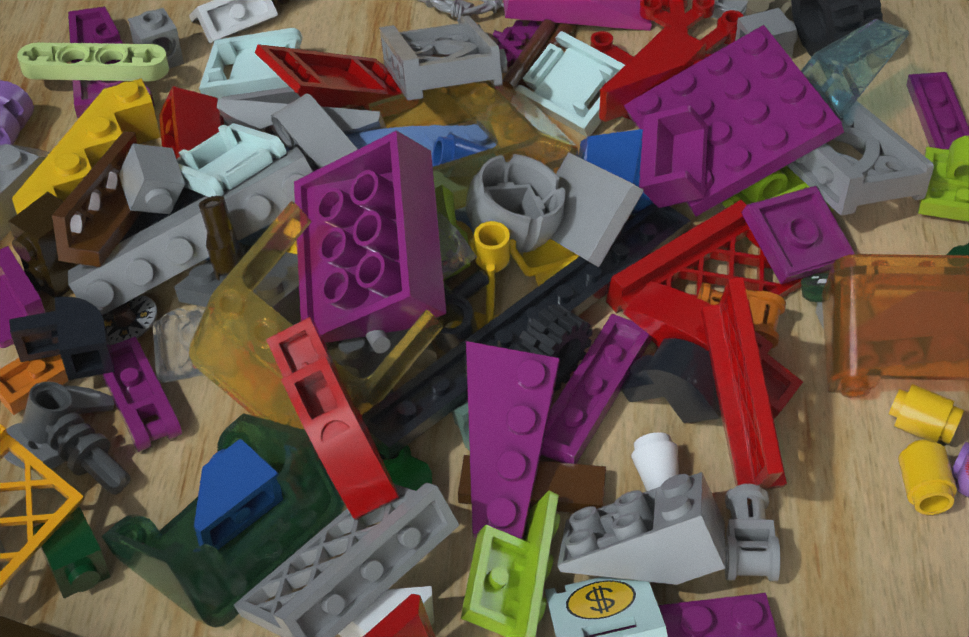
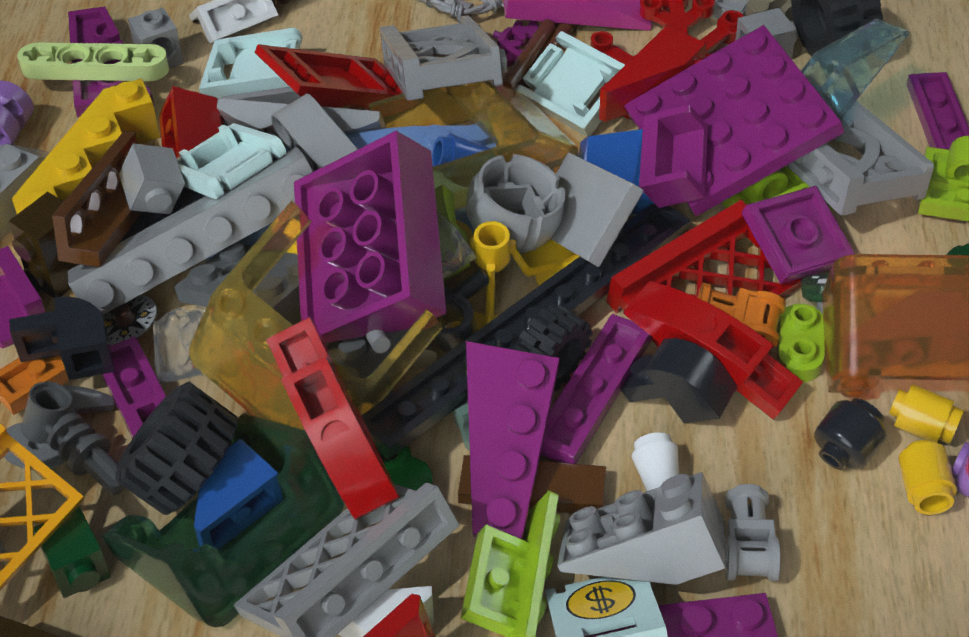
dark brown piece [198,196,243,281] -> none
red fence [701,277,787,490] -> none
none -> black tyre [115,381,238,515]
none -> lime plate [777,304,825,382]
none -> black head [814,398,887,470]

